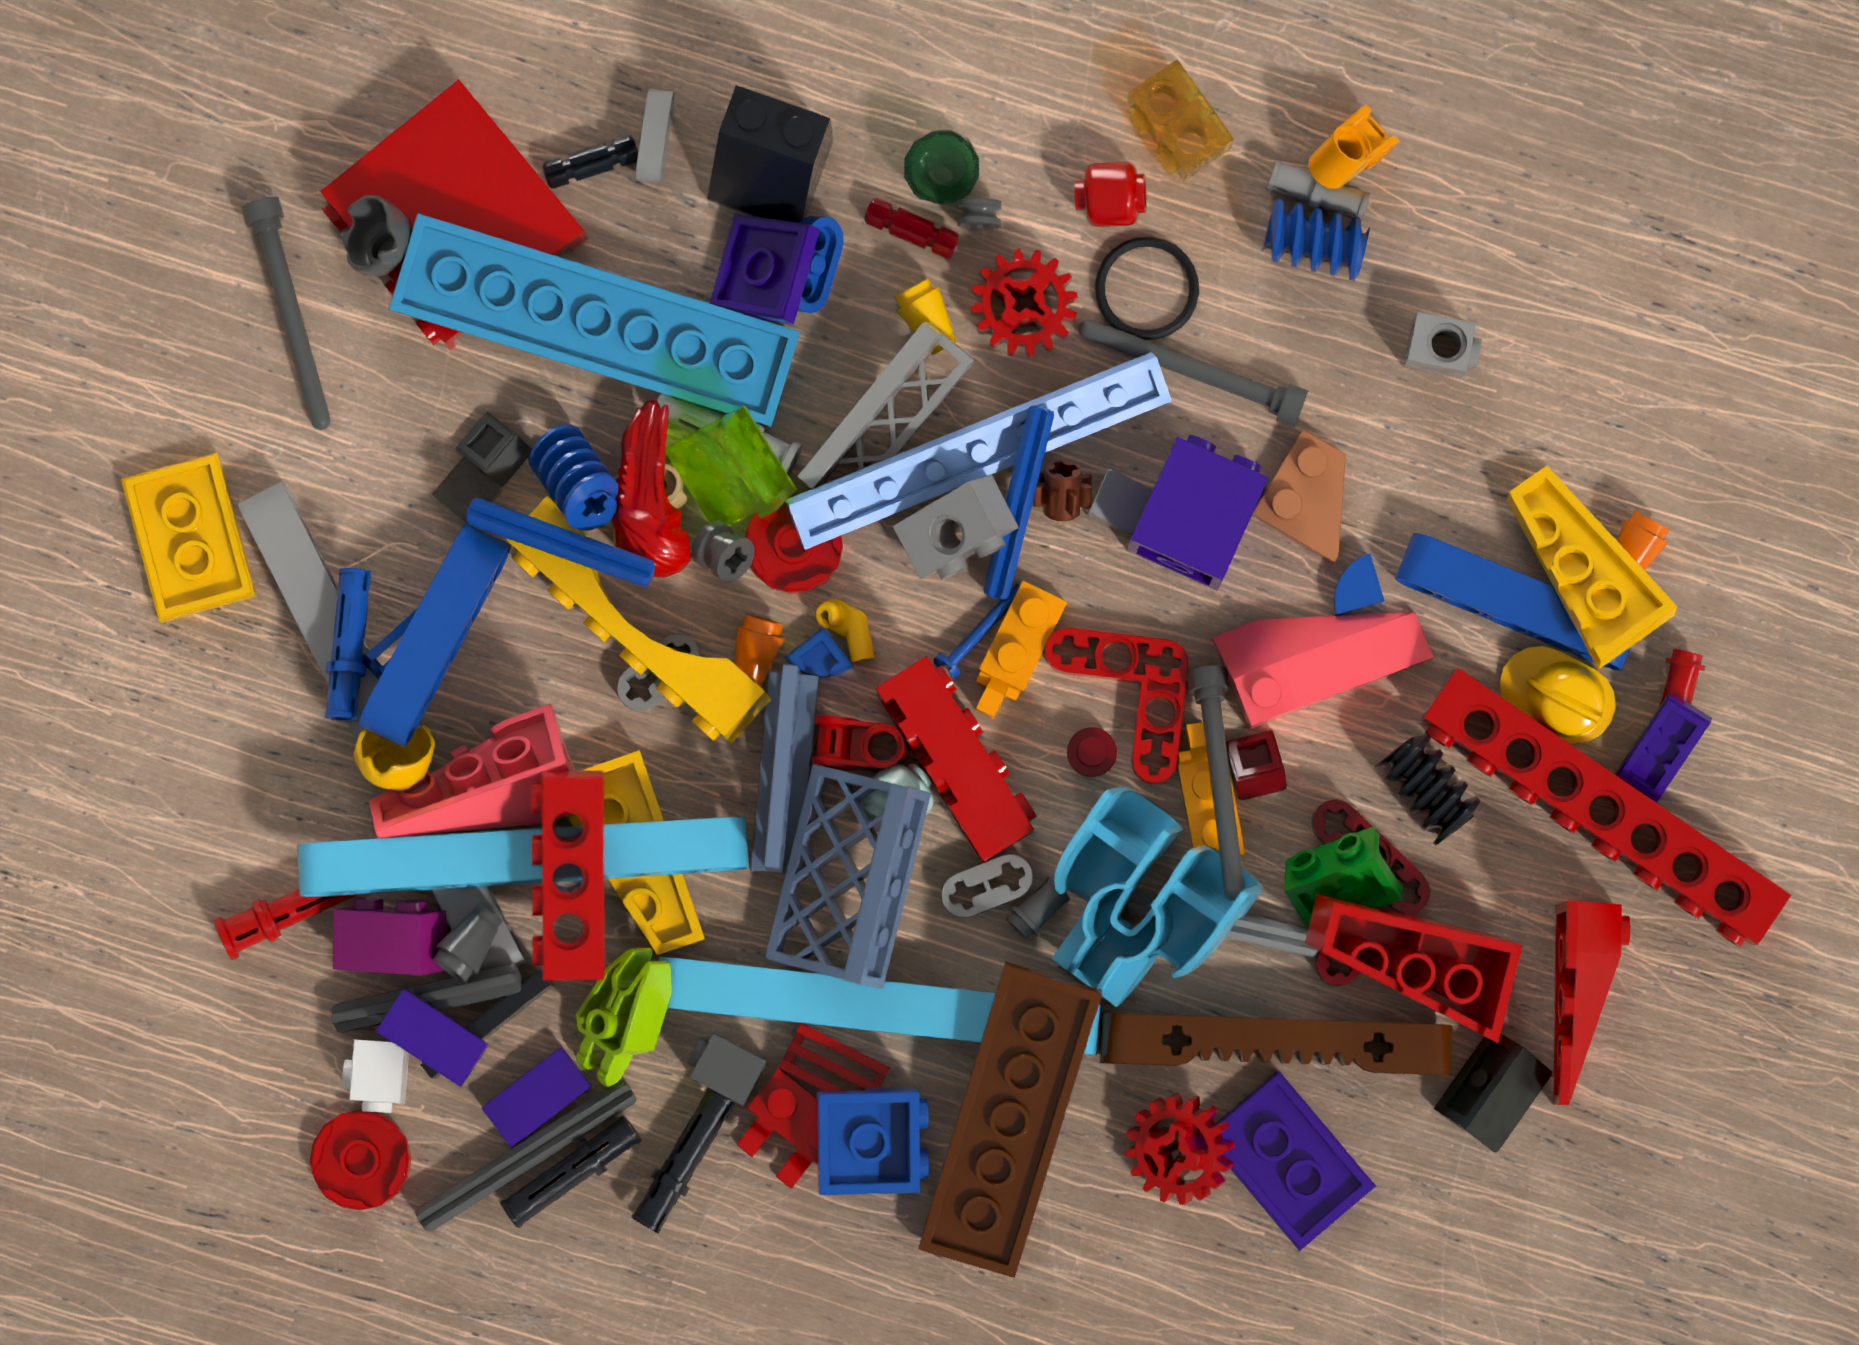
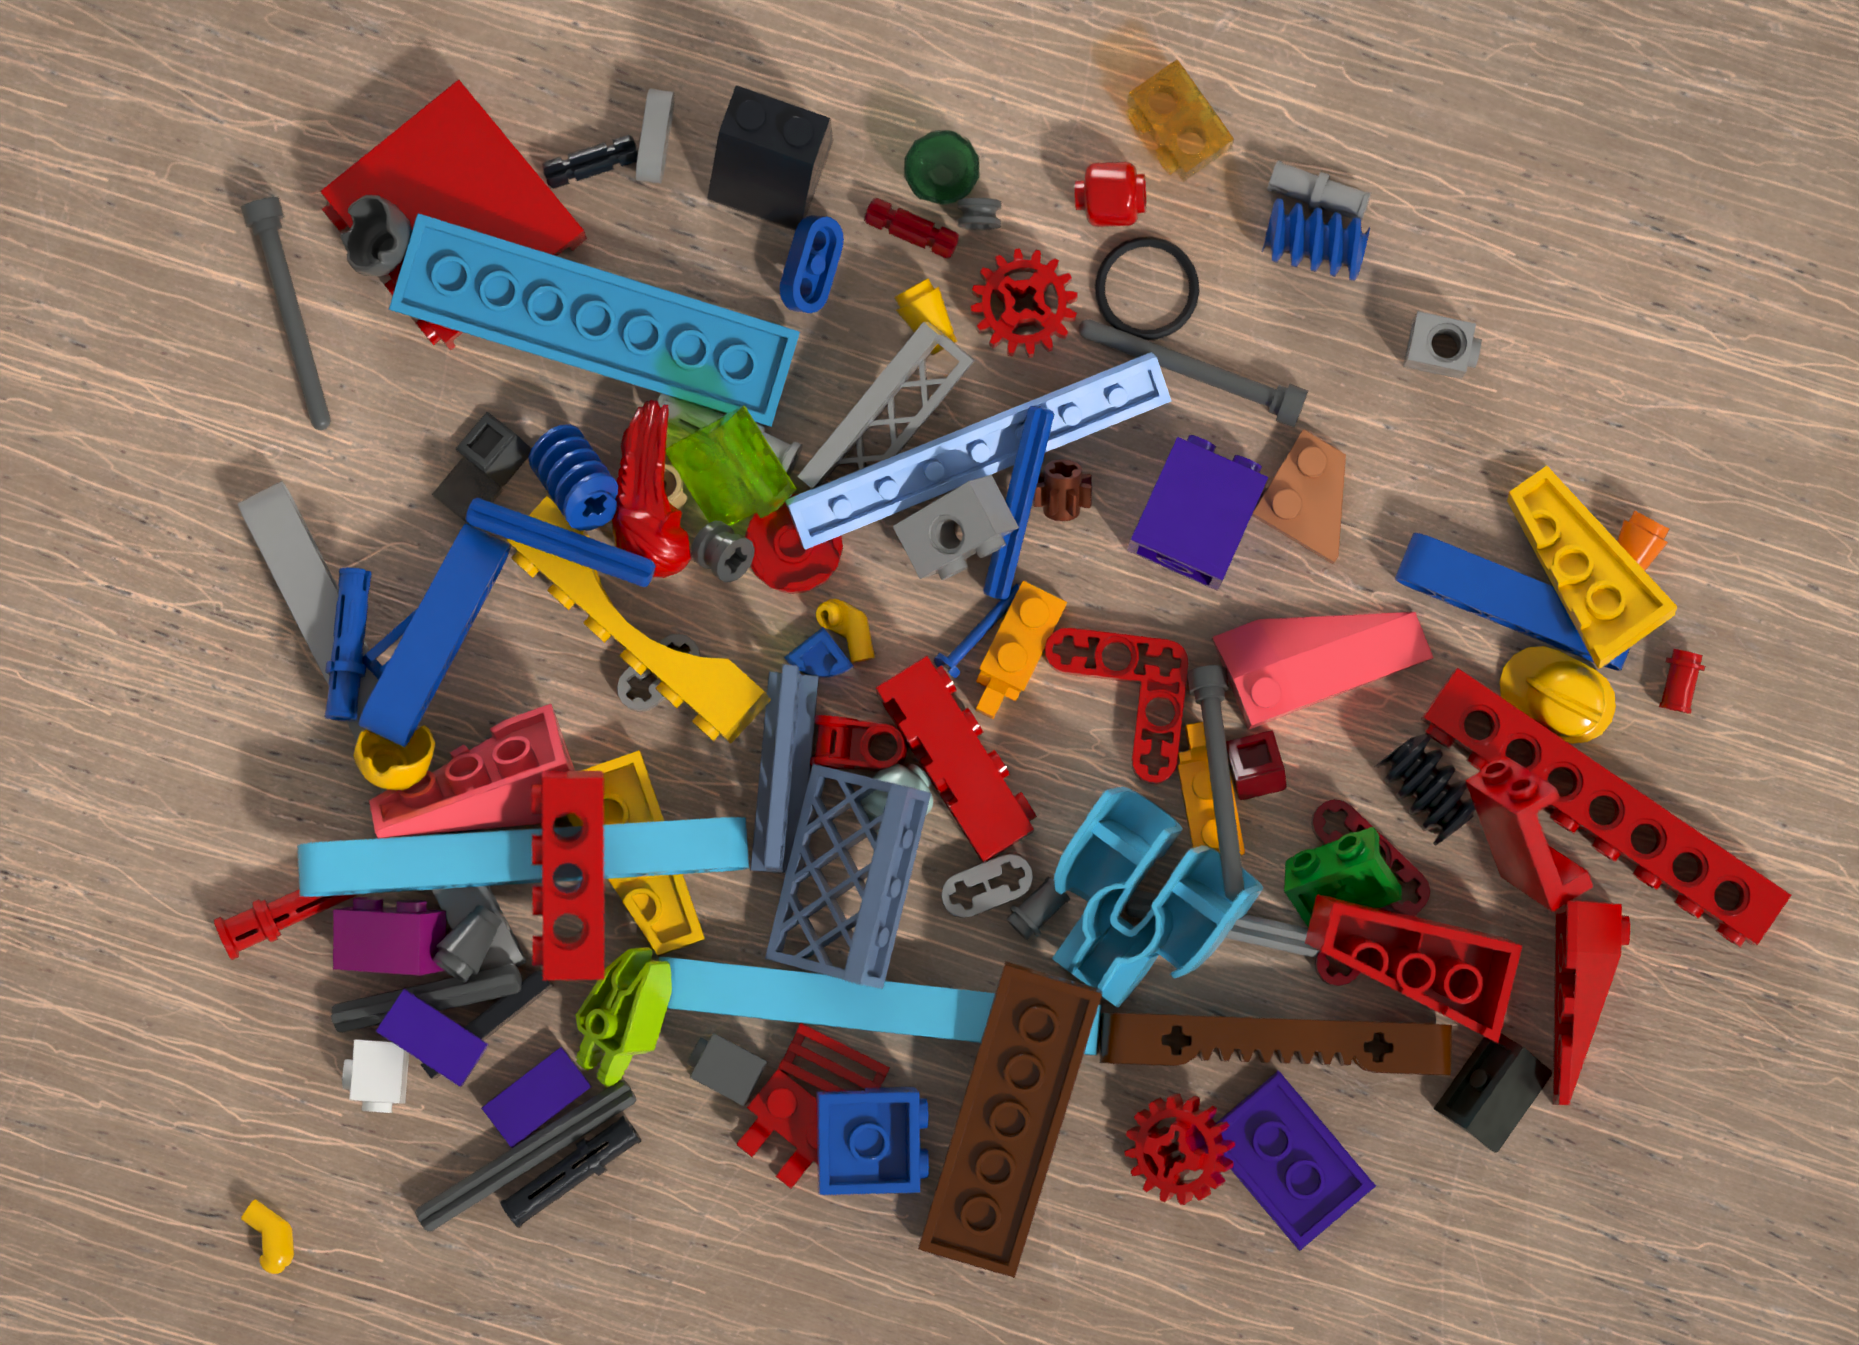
yellow tile [121,452,257,623] -> none
red tile [309,1110,412,1210] -> none
black pin [631,1088,736,1234] -> none
dark purple tile [709,214,820,325] -> none
orange cone [734,614,785,688] -> none
dark red plate [1067,727,1117,777] -> none
light grey slope [1088,468,1153,536] -> none
light orange piece [1308,104,1400,189] -> none
blue tile [1333,553,1385,616] -> none
dark purple plate [1615,691,1712,803] -> none
none -> yellow arm [241,1199,295,1274]
none -> red panel [1465,757,1593,912]

